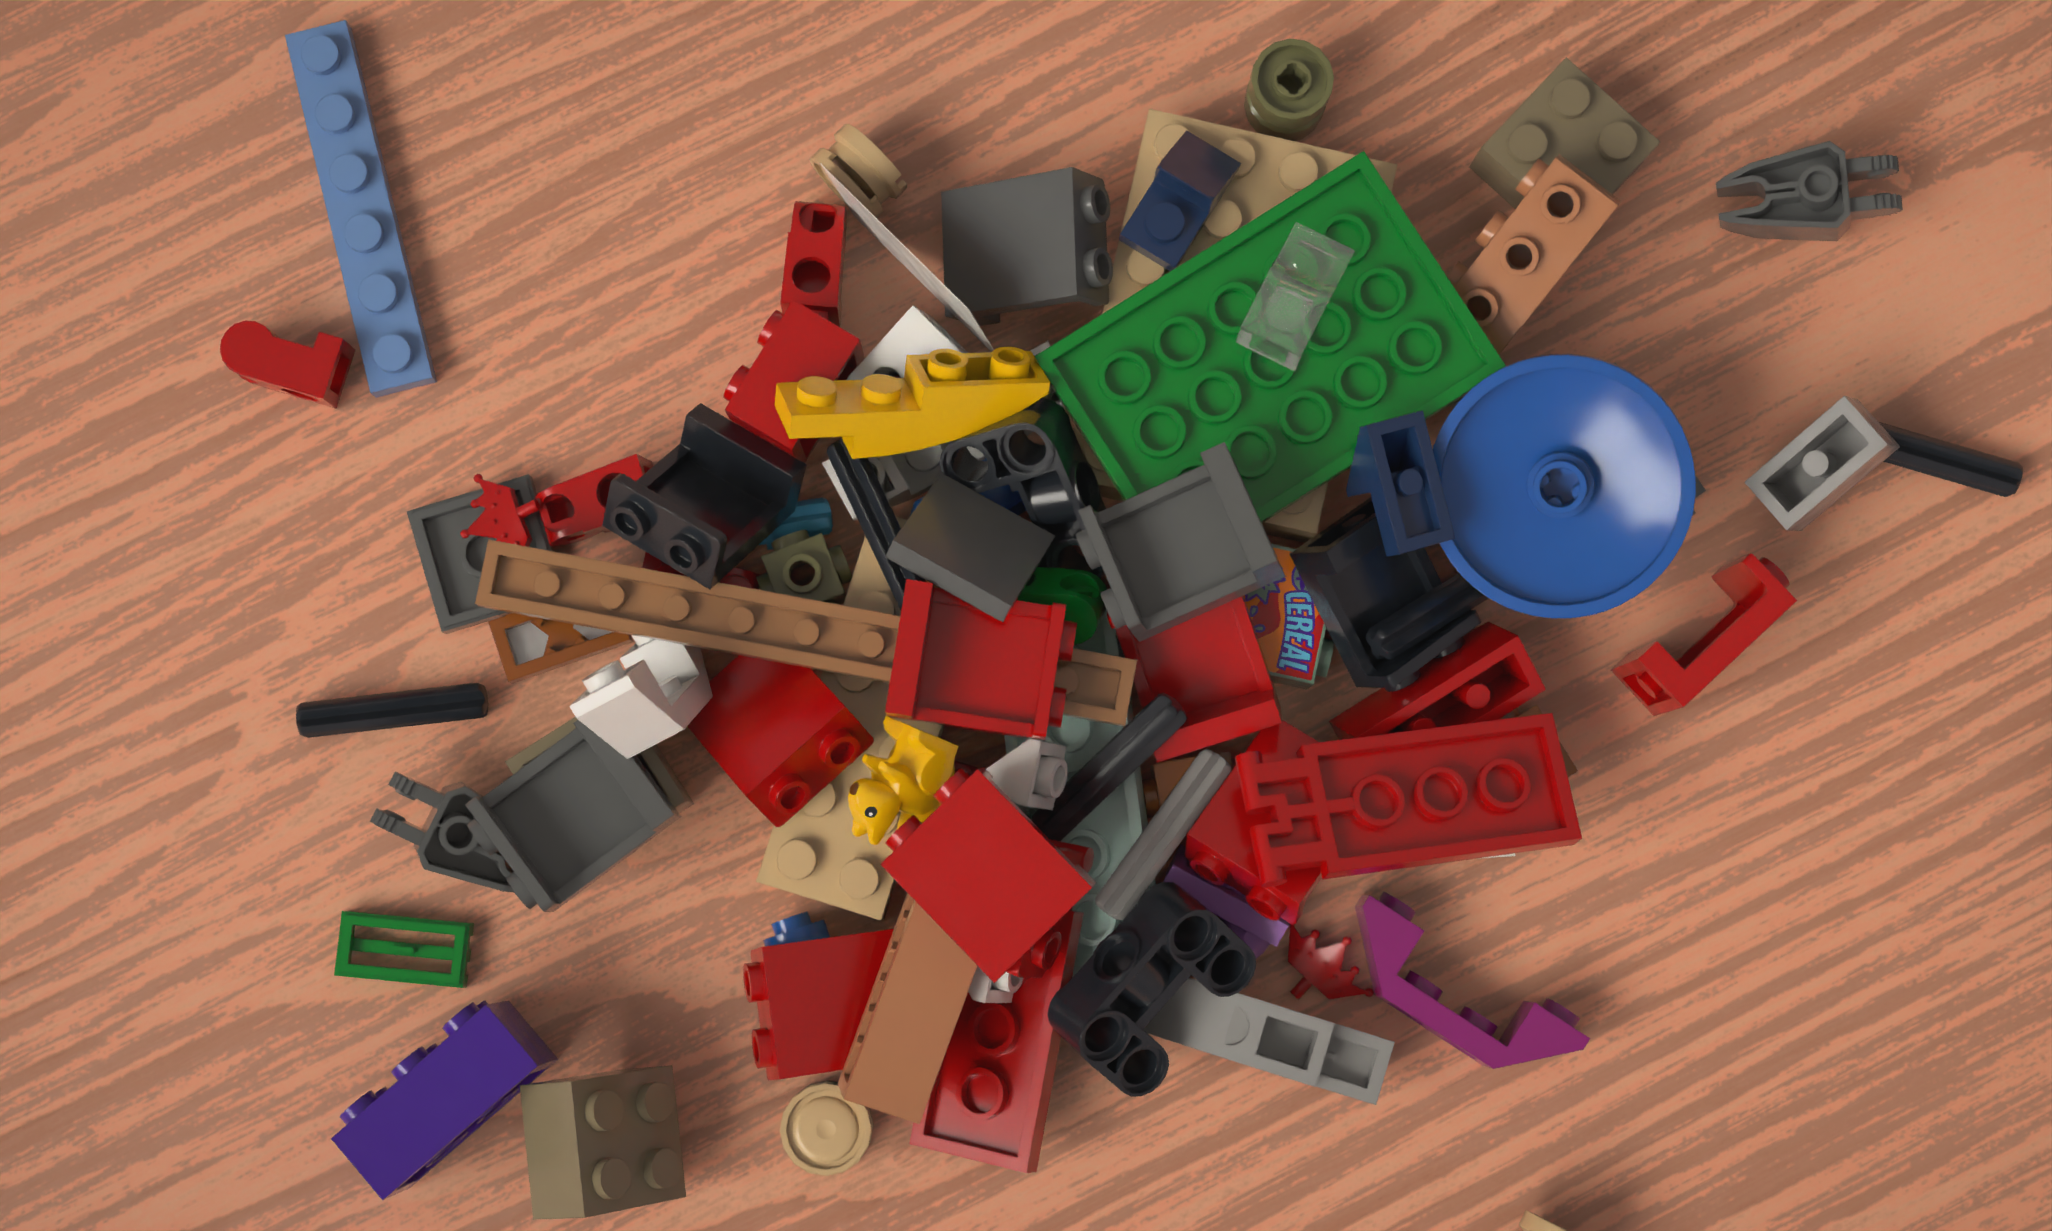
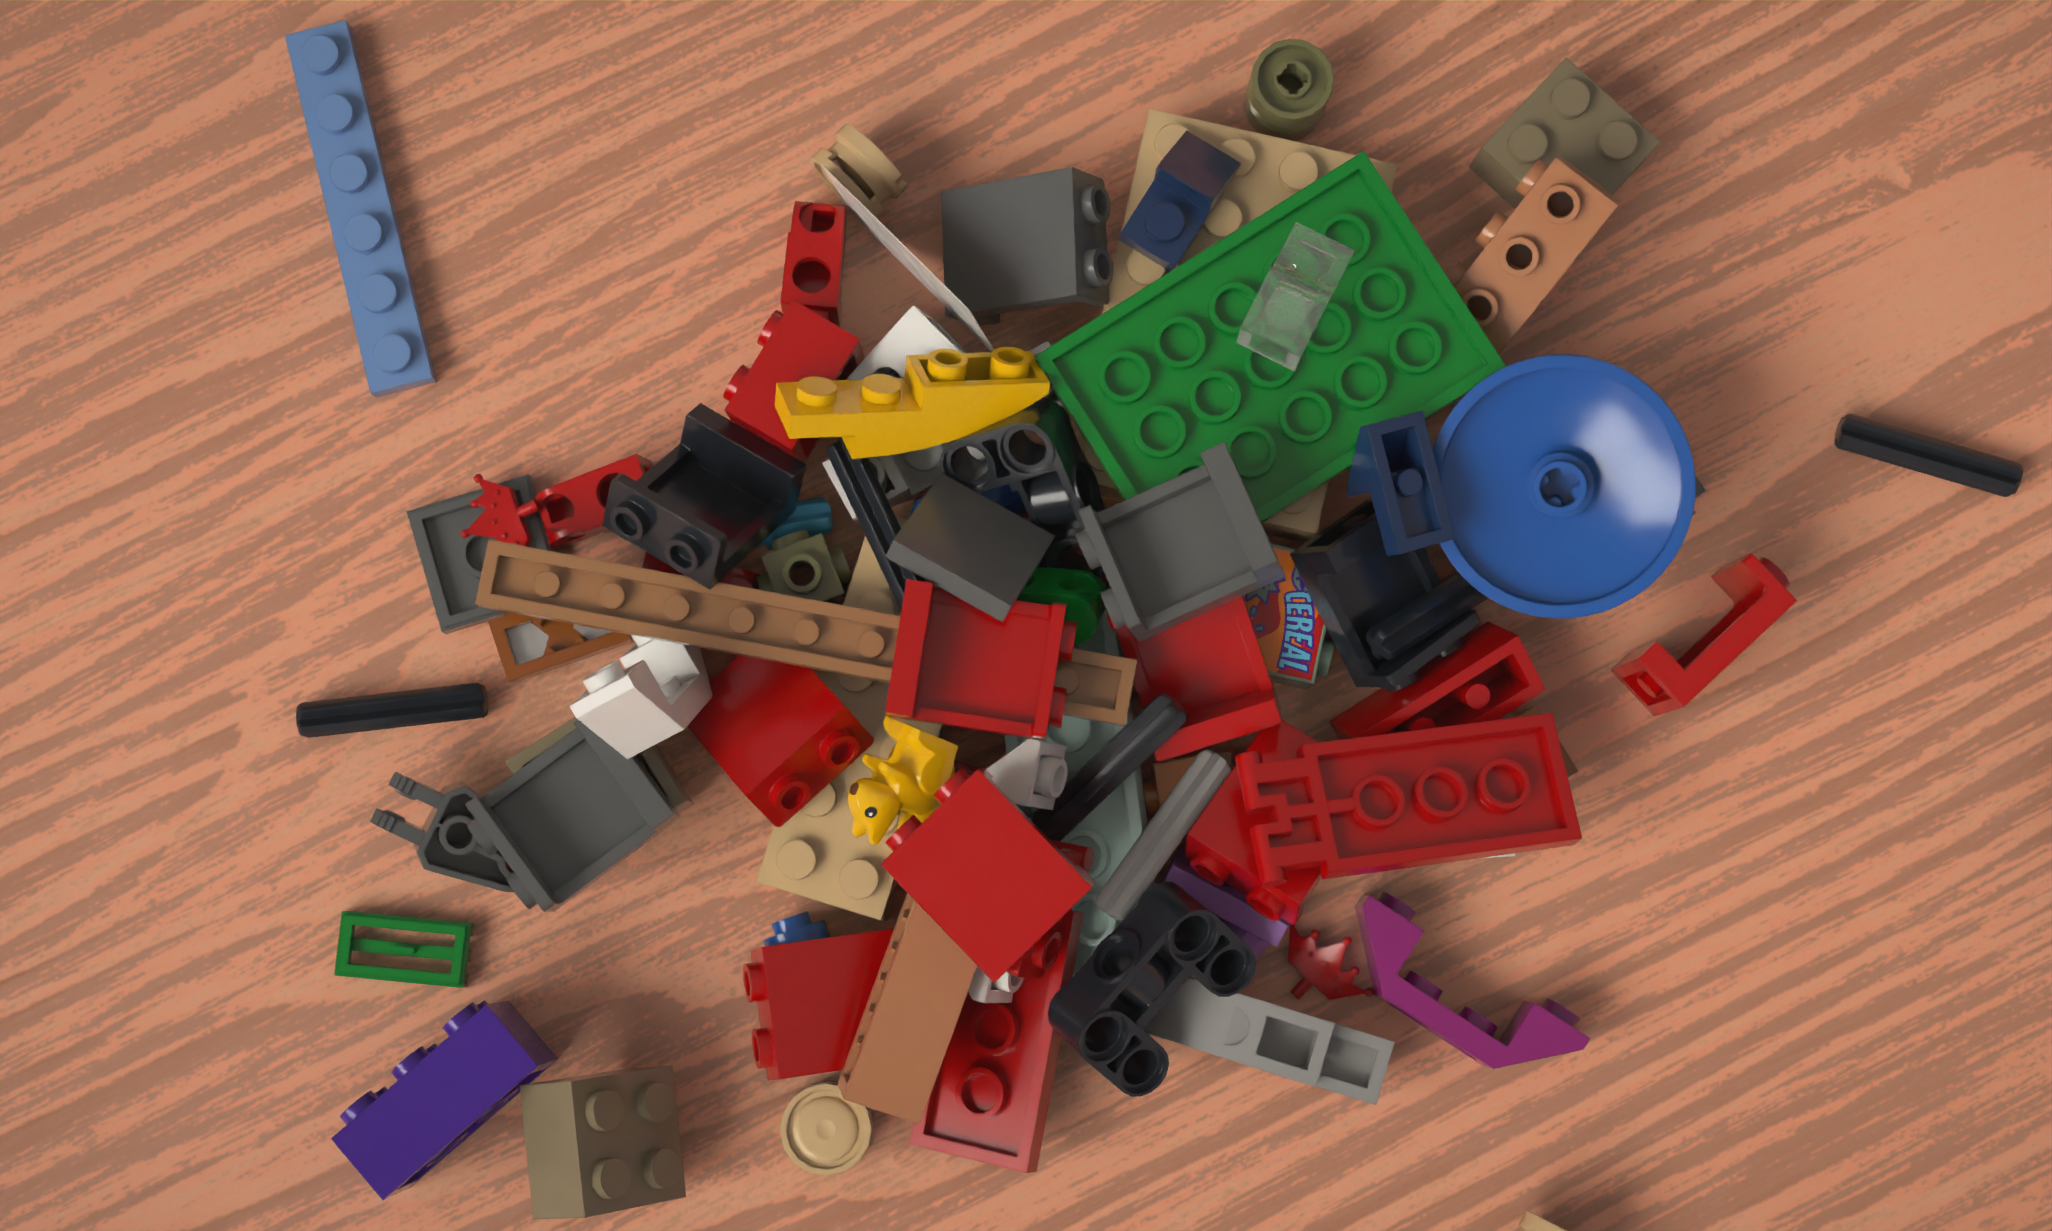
red leg [220,320,356,409] -> none
dark grey hinge [1716,141,1903,241] -> none
light grey brick [1745,396,1900,531] -> none

